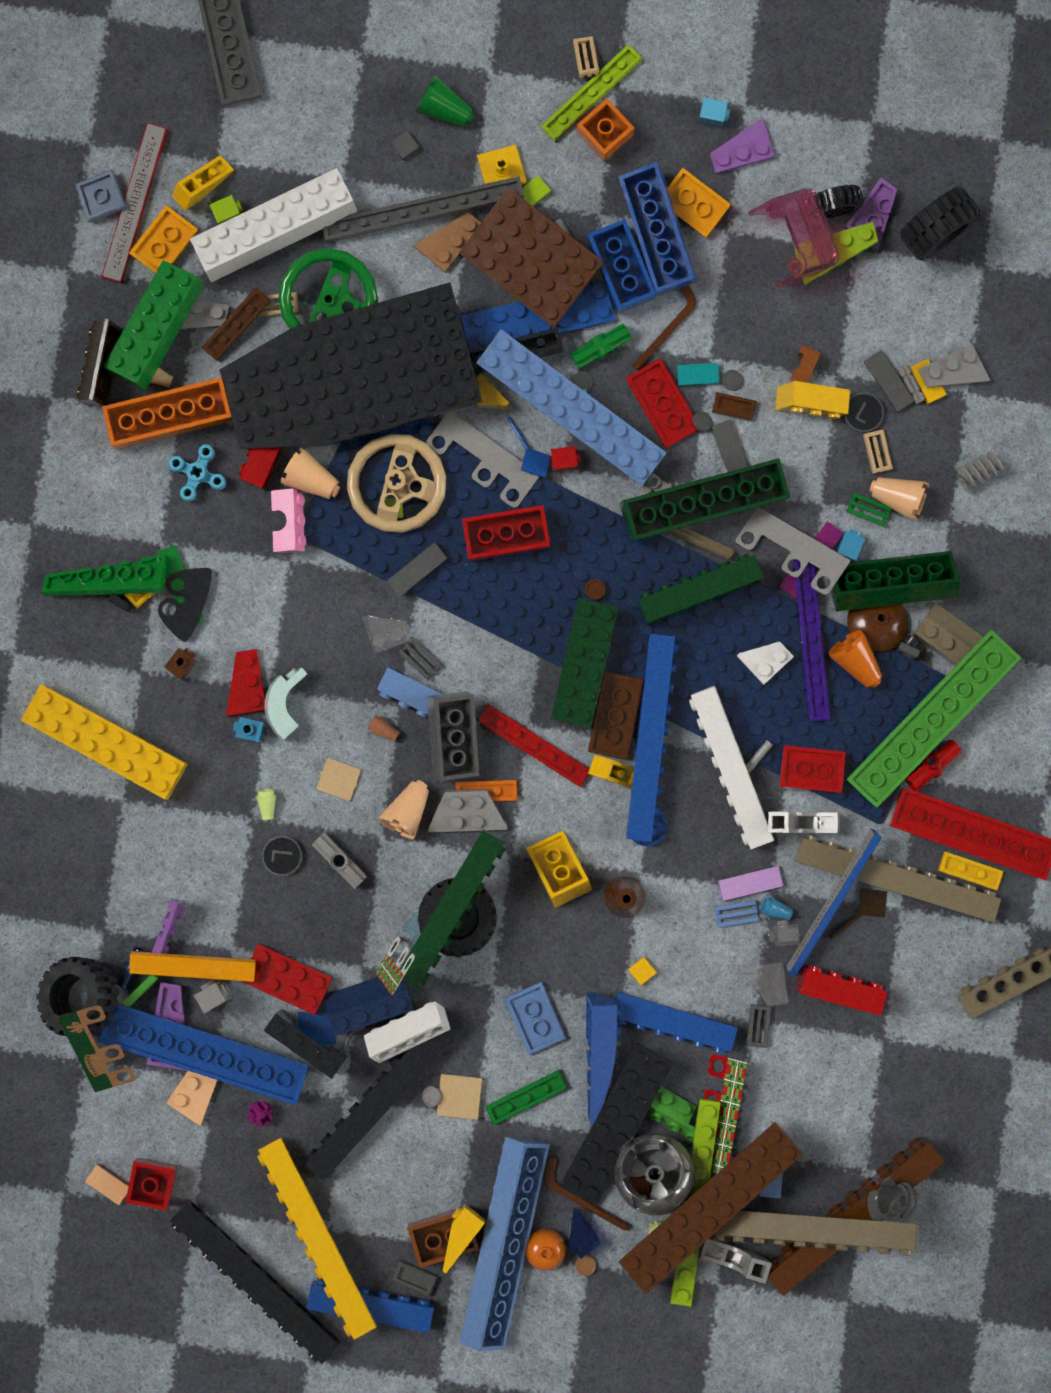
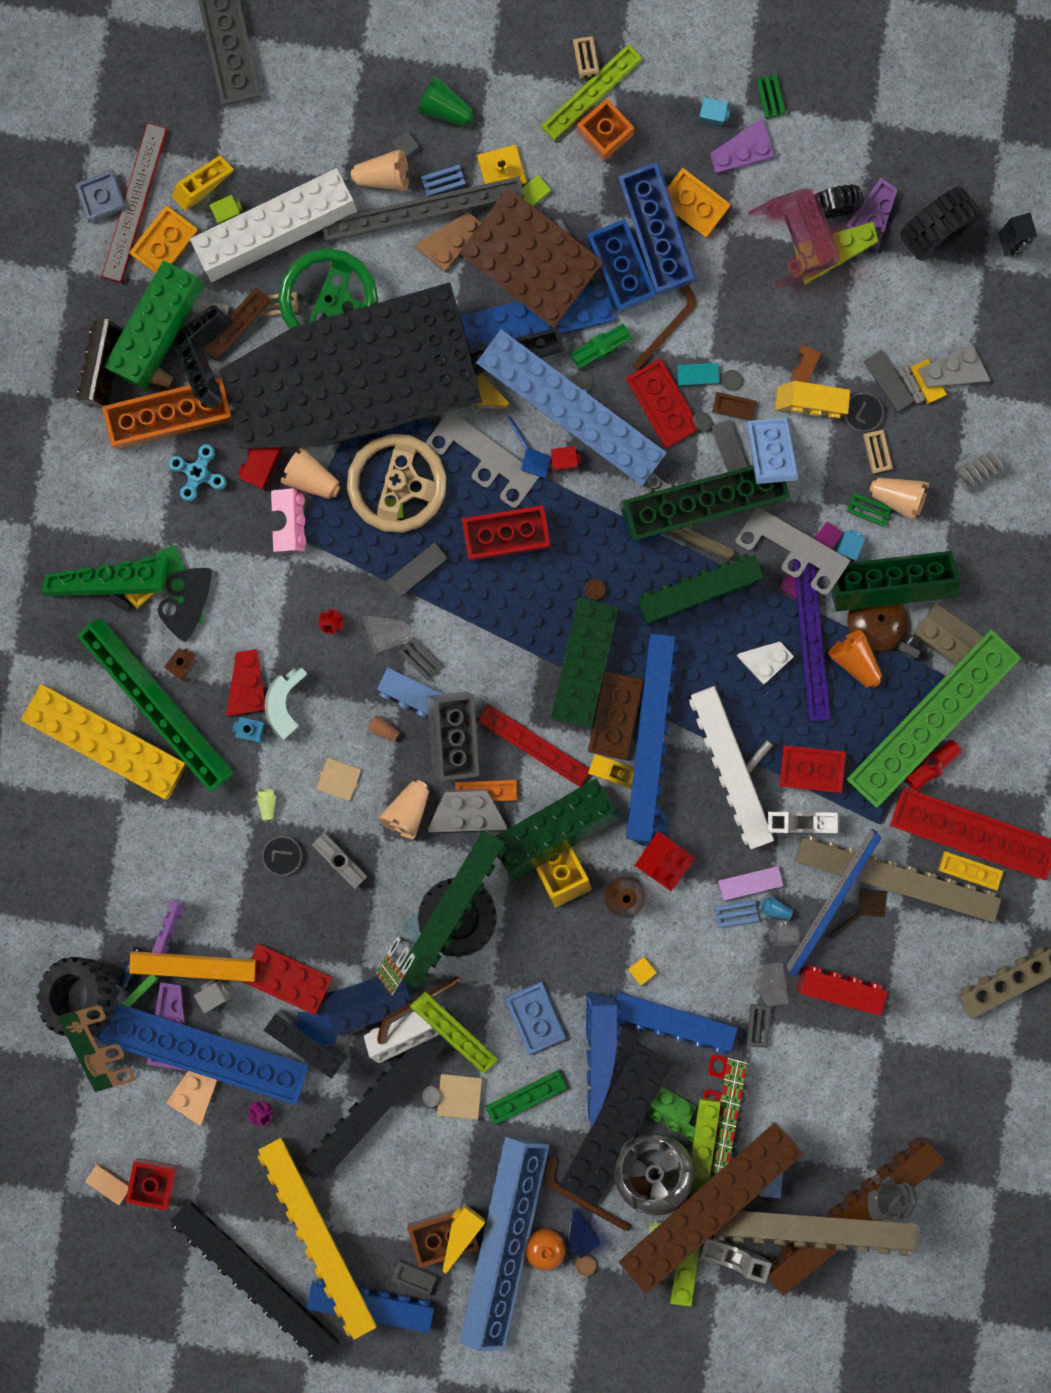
none -> green brick [77,618,234,792]
none -> black beam [173,305,231,409]
none -> red gear [318,609,344,634]
none -> light nougat cone [351,150,409,191]
none -> reddish brown piece [377,976,461,1044]
none -> lime tile [410,992,498,1074]
none -> medium blue tile [421,165,466,197]
none -> dark green brick [496,778,620,881]
none -> red brick [634,832,695,892]
none -> light blue tile [747,418,798,484]
none -> green tile [756,74,785,119]
none -> black brick [998,212,1037,257]

